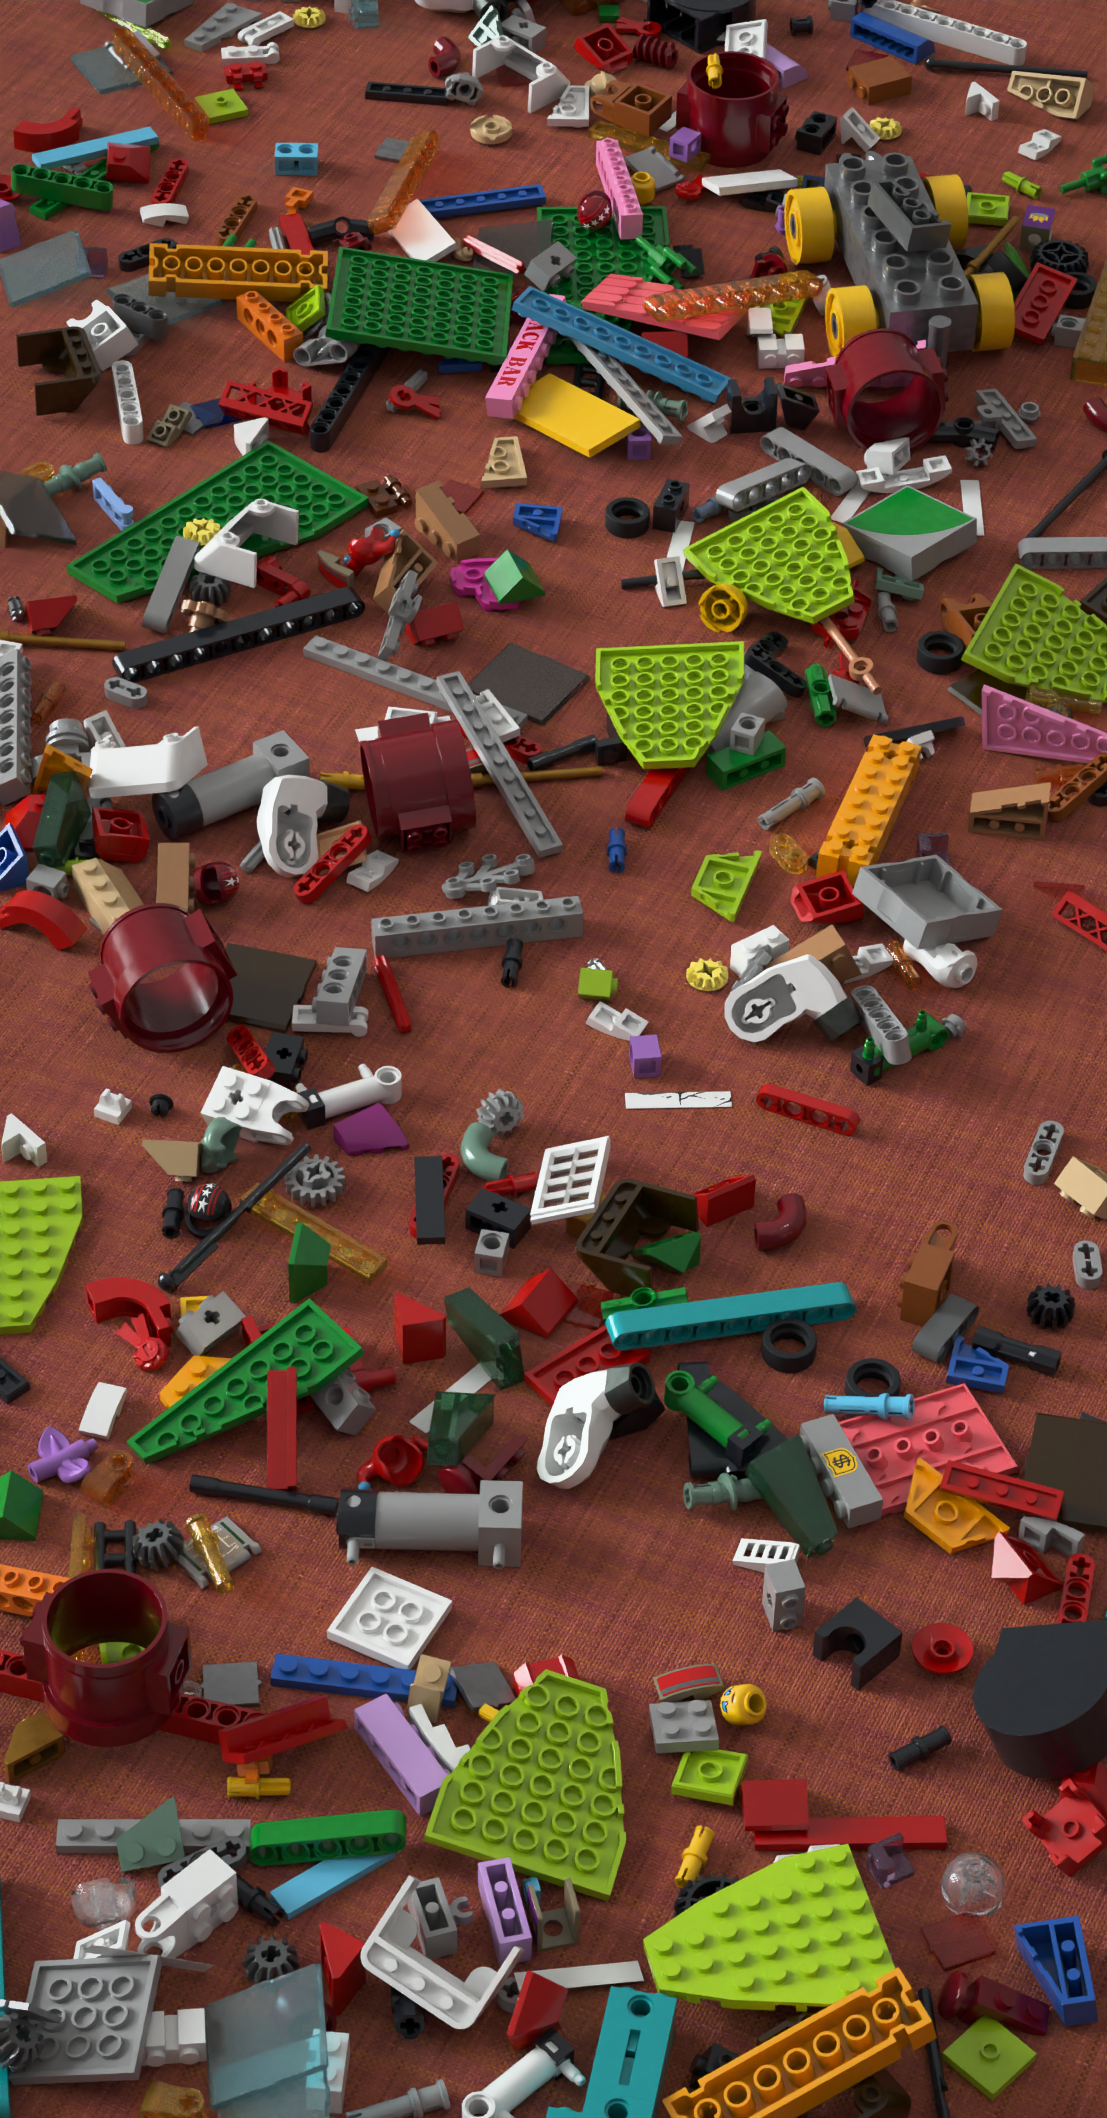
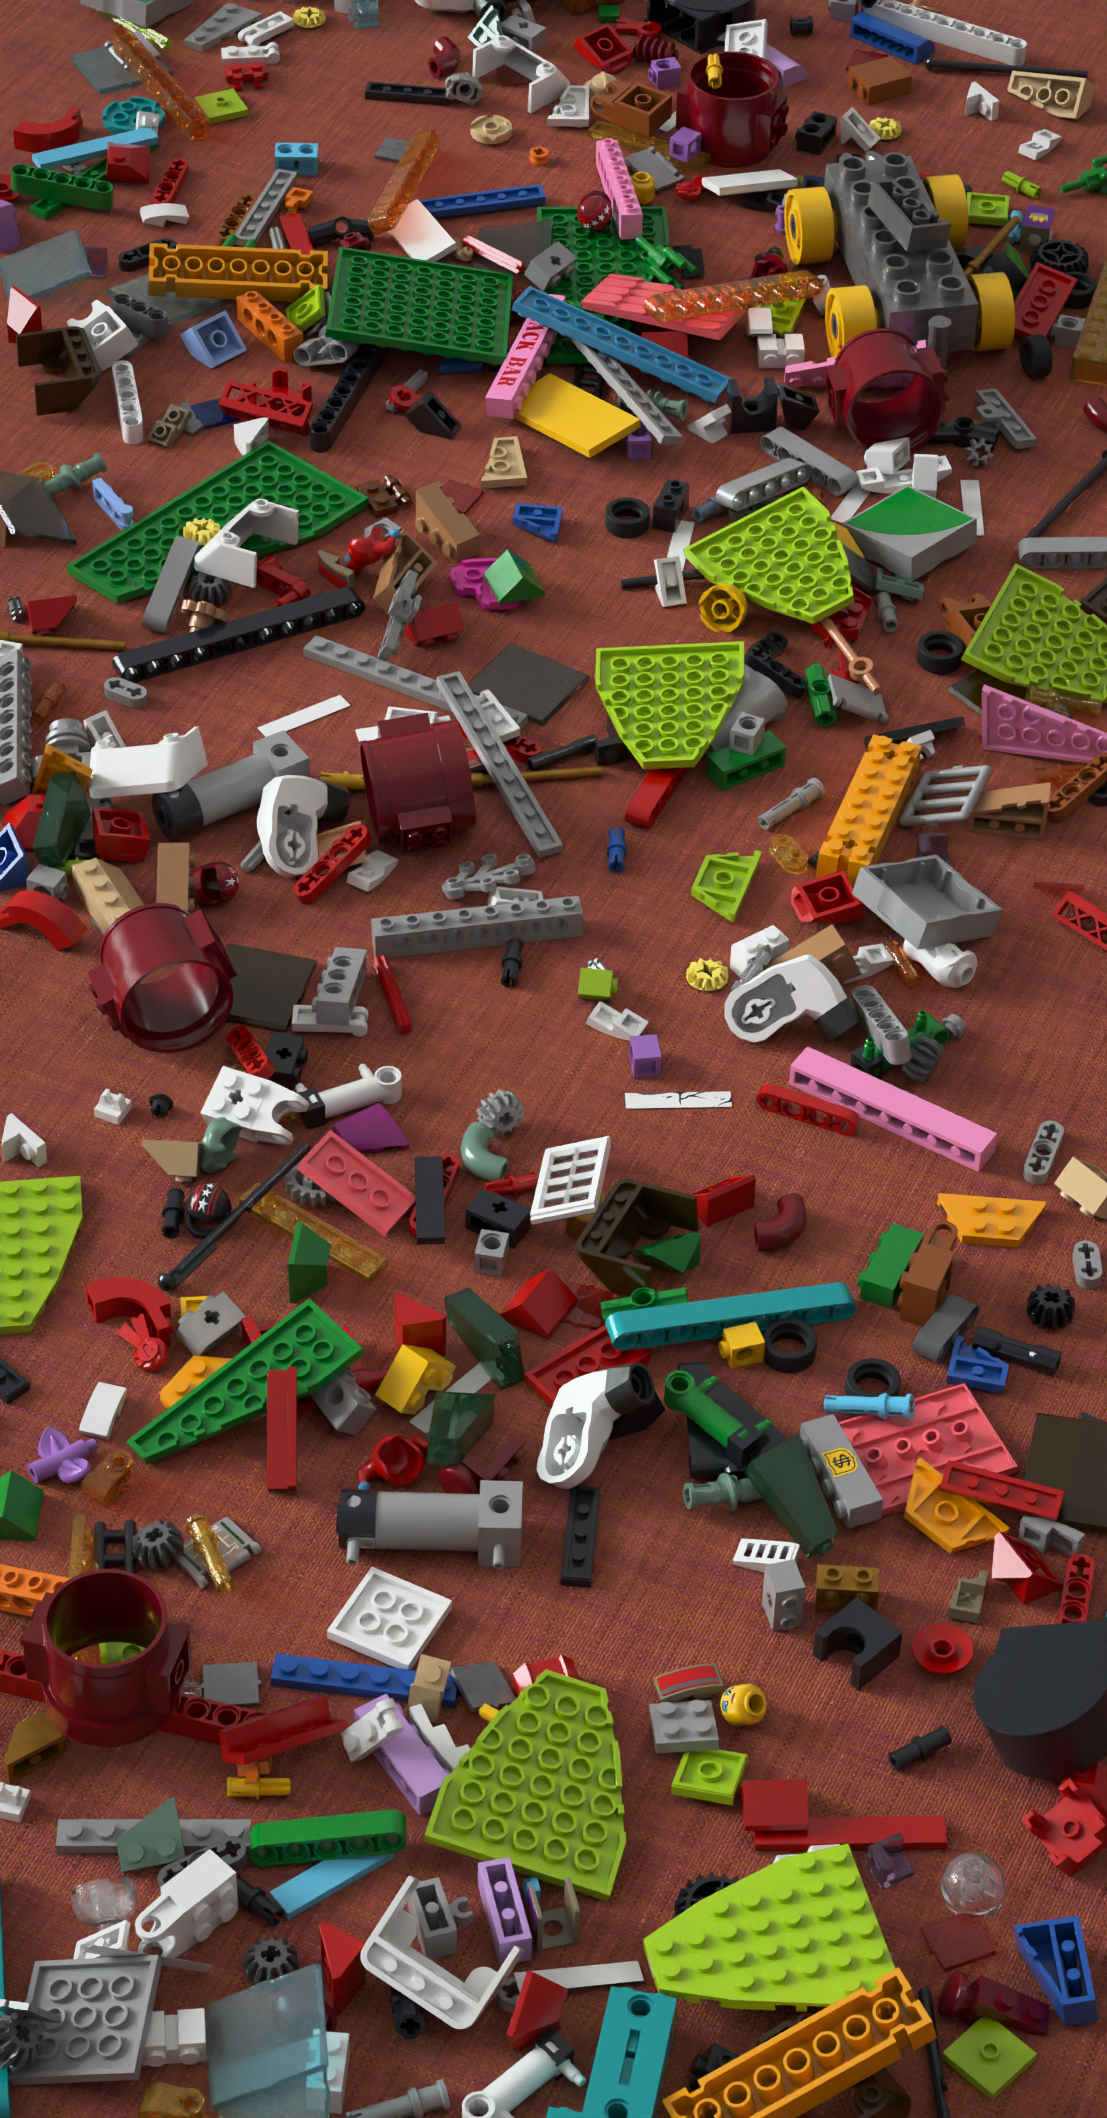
black piece [189,1474,339,1516] -> none
yellow pin [674,1826,715,1888] -> none
light grey plate [1018,402,1041,423] -> none
none -> slope [7,286,42,343]
none -> teal tile [102,97,166,135]
none -> white tile [135,111,160,135]
none -> light blue slope [180,310,247,369]
none -> light grey plate [234,169,297,247]
none -> white sticker [258,695,350,737]
none -> coral plate [296,1130,416,1237]
none -> white plate [341,1698,404,1762]
none -> yellow brick [375,1344,456,1415]
none -> black slope [405,391,461,439]
none -> orange bush [530,147,549,166]
none -> black tile [561,1486,601,1588]
none -> medium lavender brick [648,57,681,89]
none -> yellow brick [719,1322,765,1369]
none -> bright pink brick [789,1046,997,1172]
none -> pearl gold brick [815,1564,879,1613]
none -> flat silver piece [843,545,877,594]
none -> green brick [857,1223,924,1309]
none -> light grey bar [899,765,992,827]
none -> dark grey gear [902,1035,943,1083]
none -> white slope [911,454,938,499]
none -> light orange wing [937,1193,1046,1248]
none -> dark tan slope [948,1570,989,1623]
none -> medium azure axle [1007,210,1023,244]
none -> black tyre [1019,334,1053,379]

